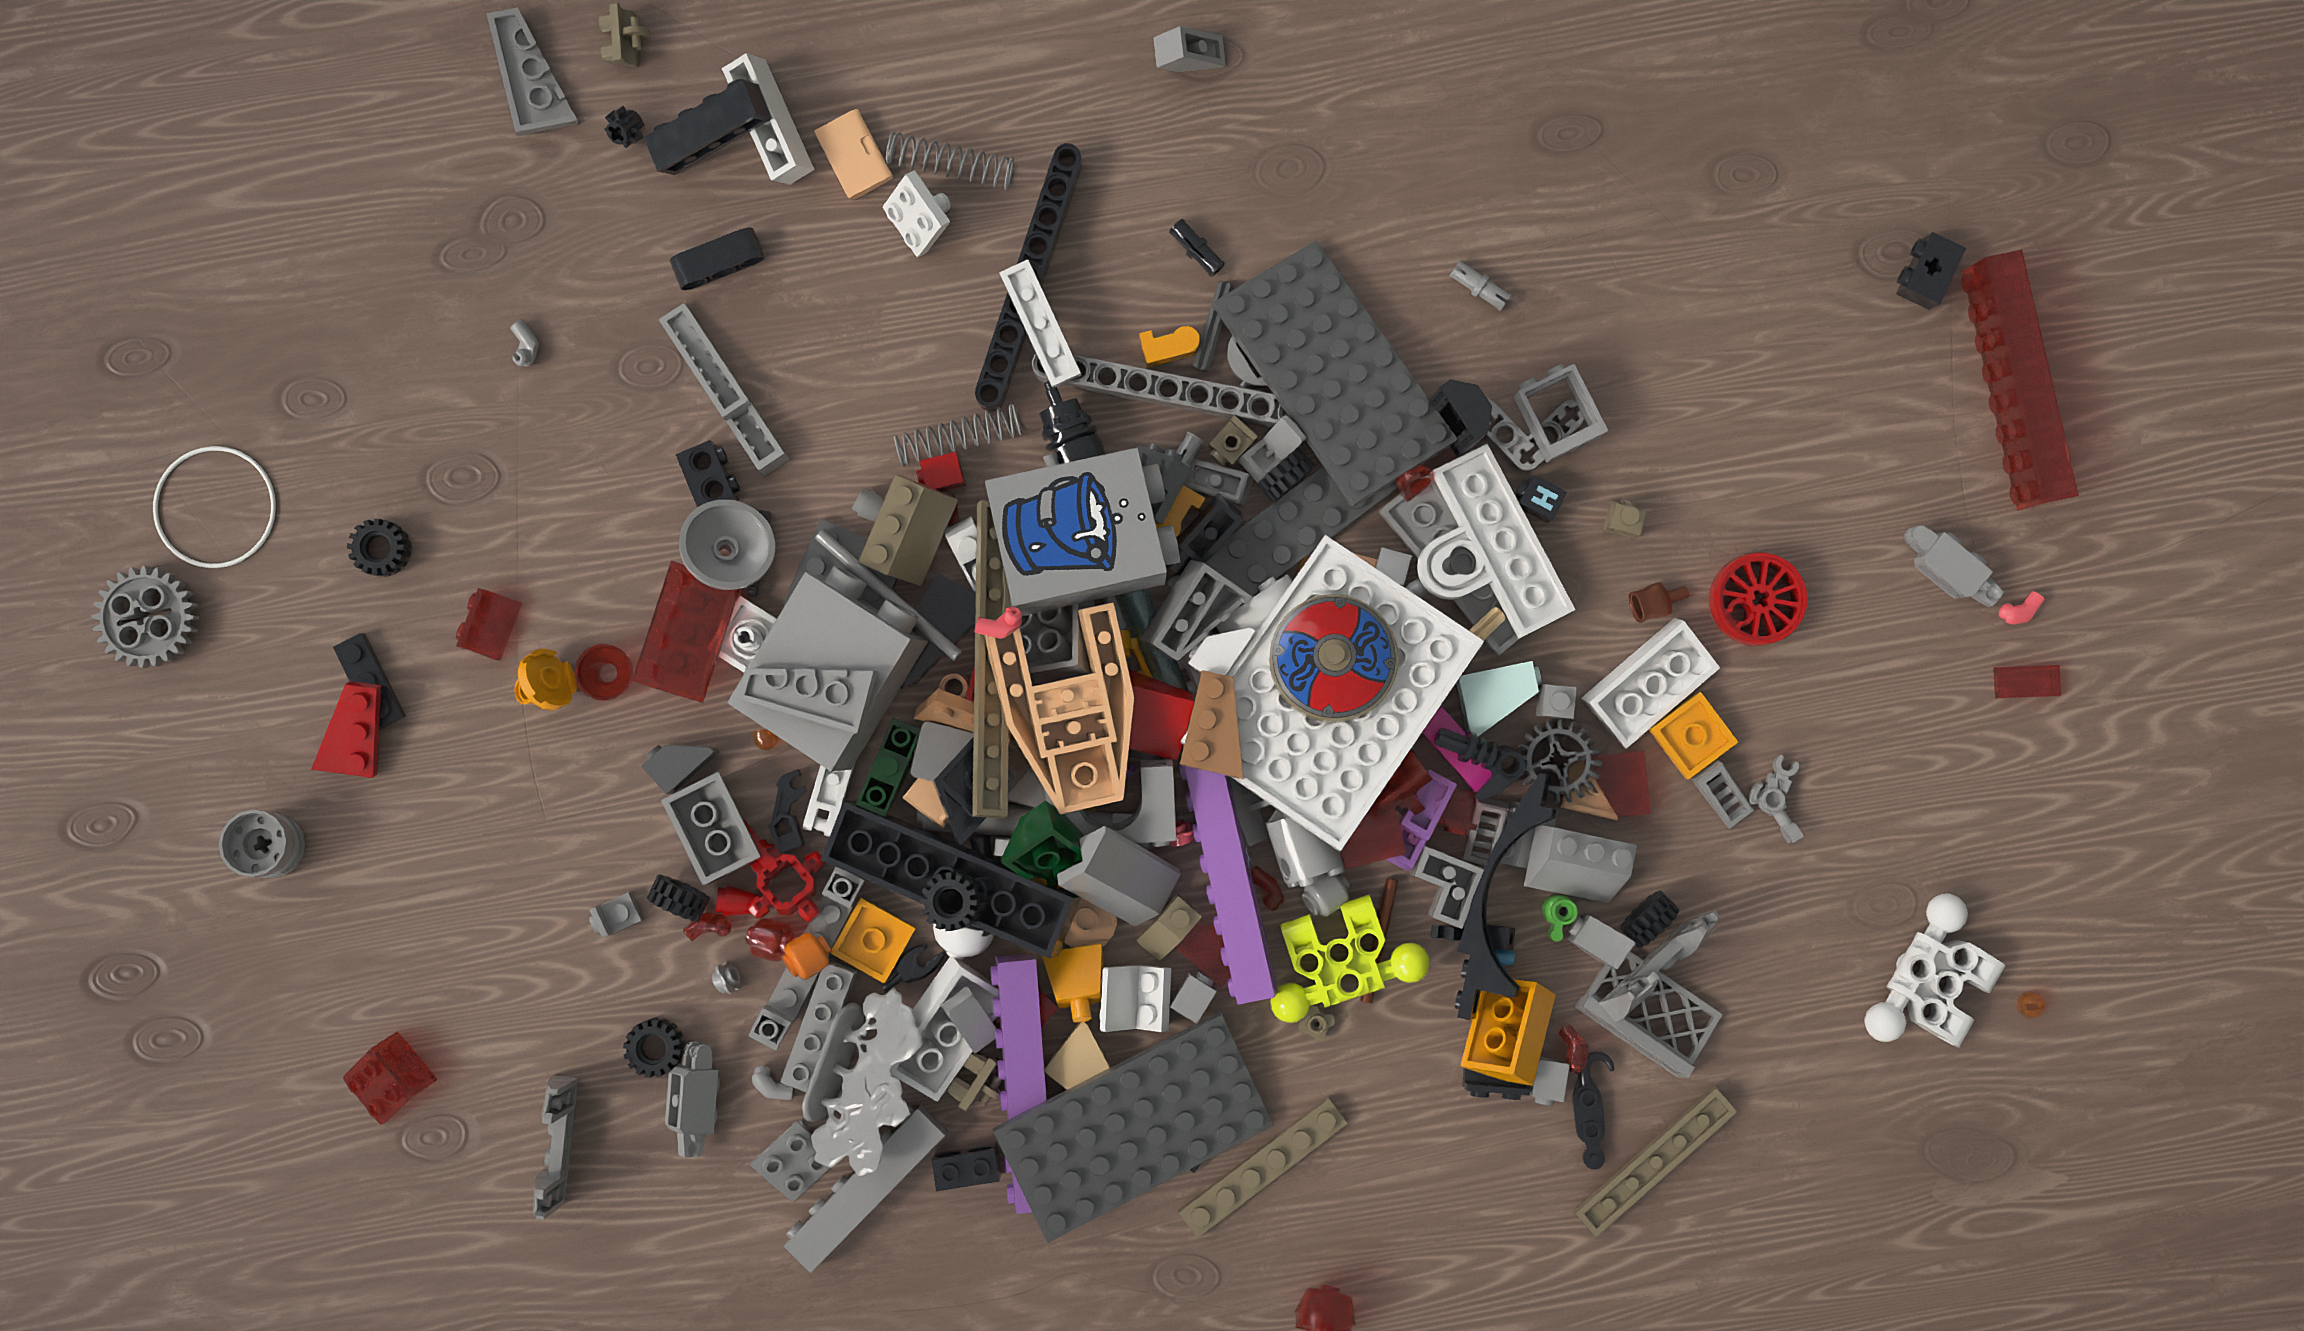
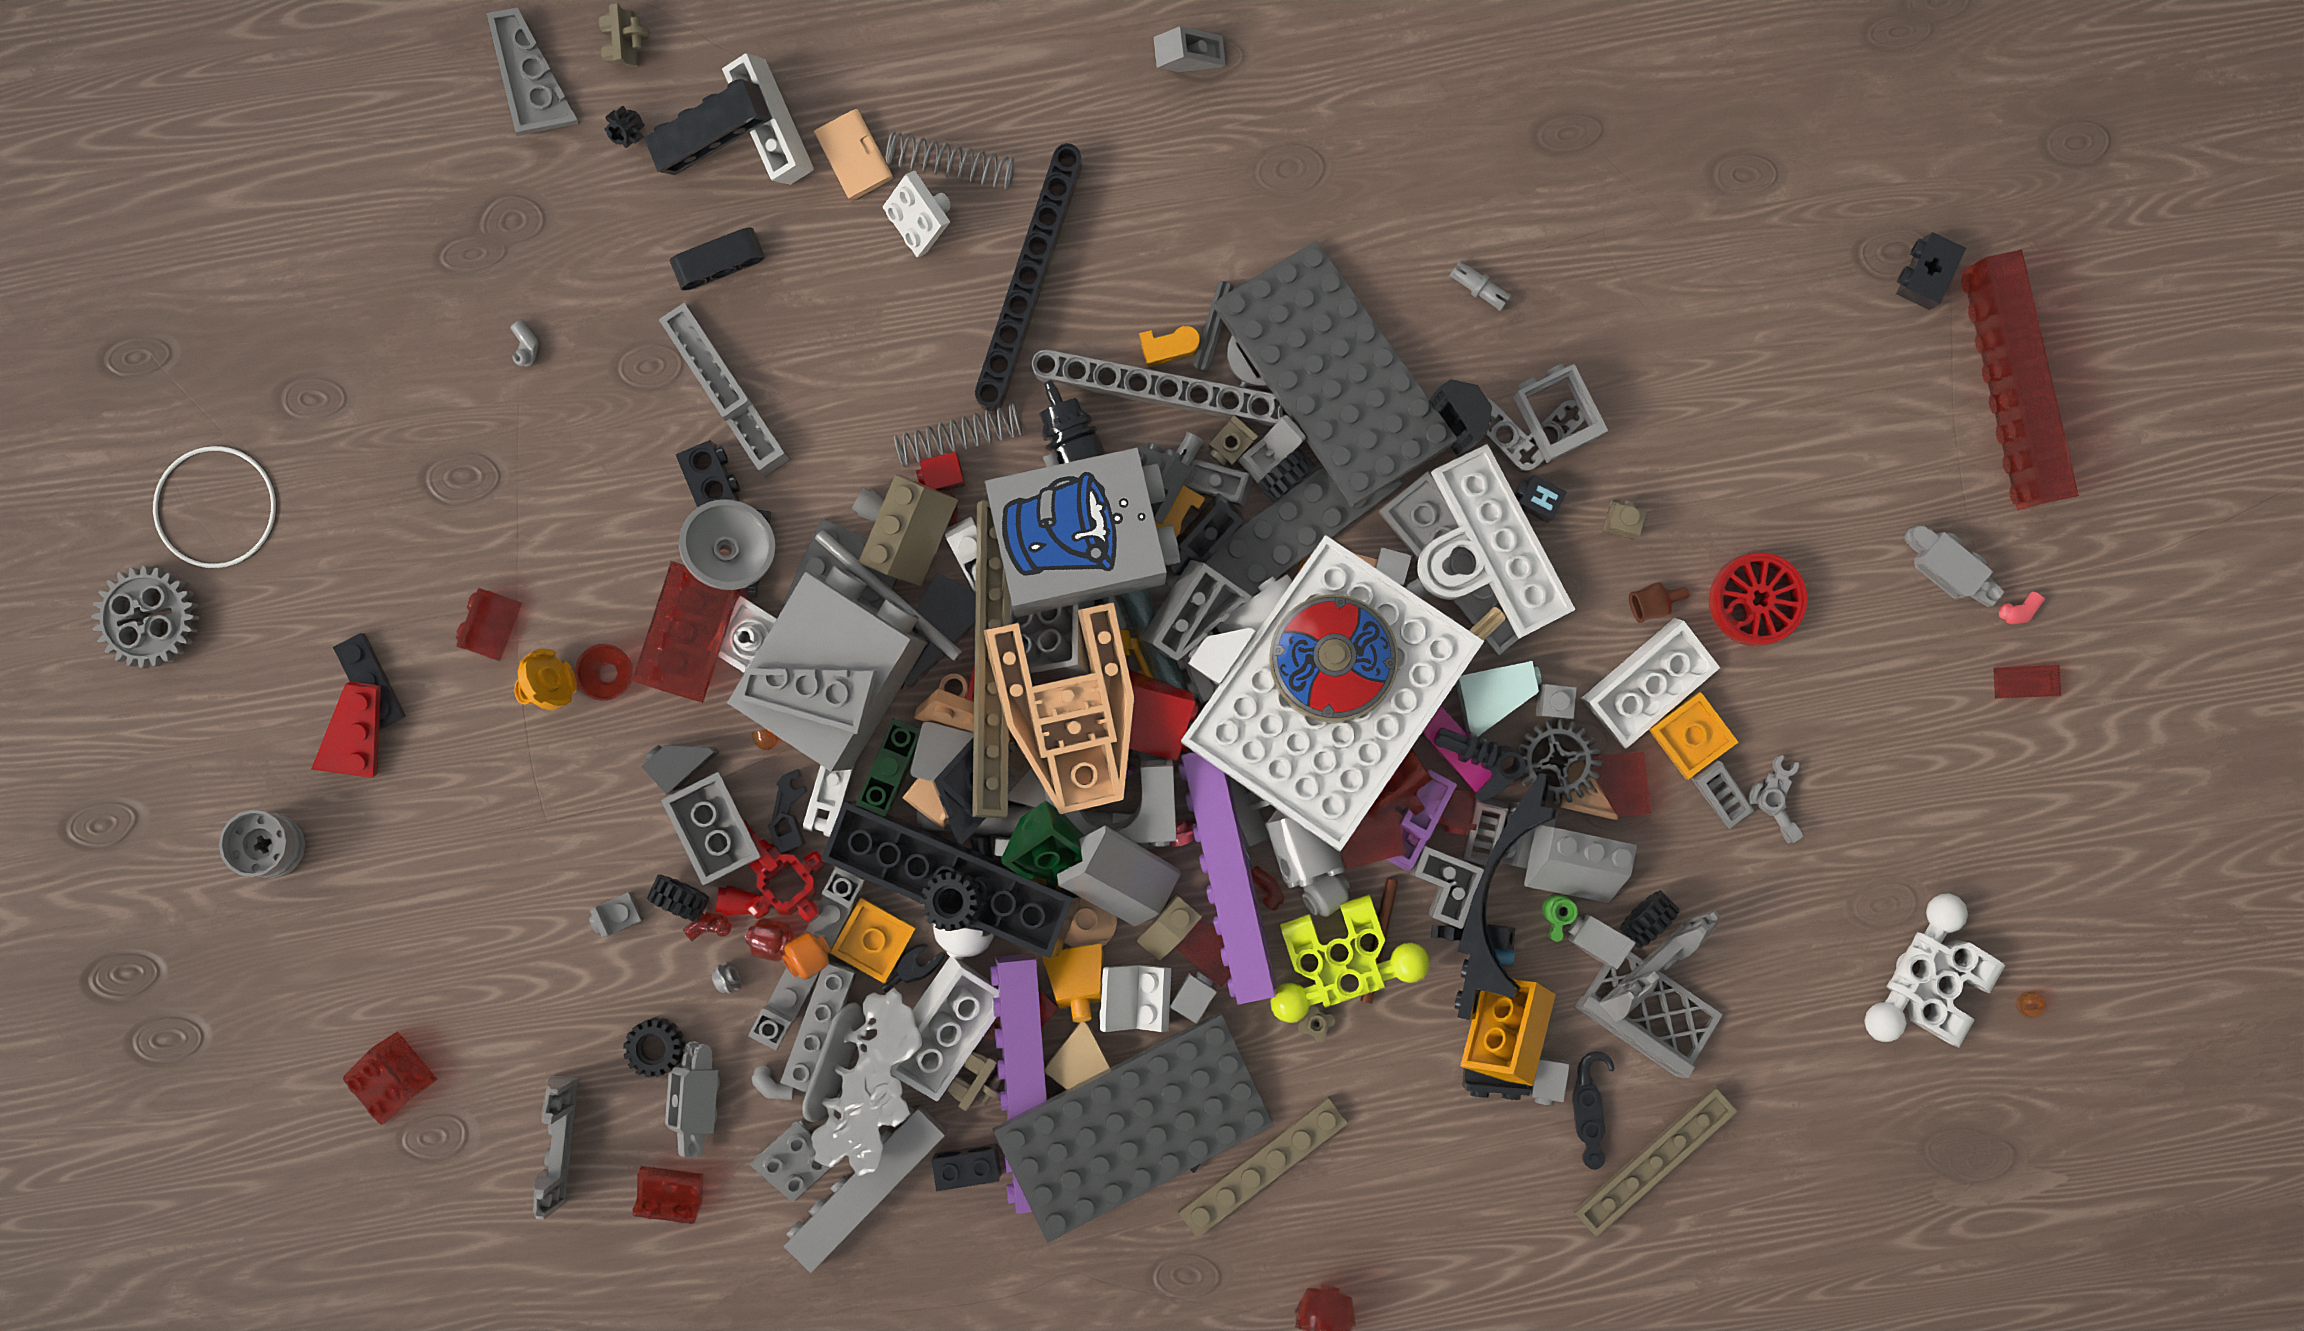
black tyre [347,519,412,577] -> none
light grey slope [941,986,996,1053] -> none
coral arm [974,607,1022,639] -> none
white plate [999,260,1081,388] -> none
black pin [1169,219,1225,277] -> none
medium nougat wing [1180,670,1243,780] -> none
clear red tile [1396,465,1434,502] -> none
clear red arm [1559,1025,1589,1074] -> none
none -> clear red bracket [632,1166,703,1224]

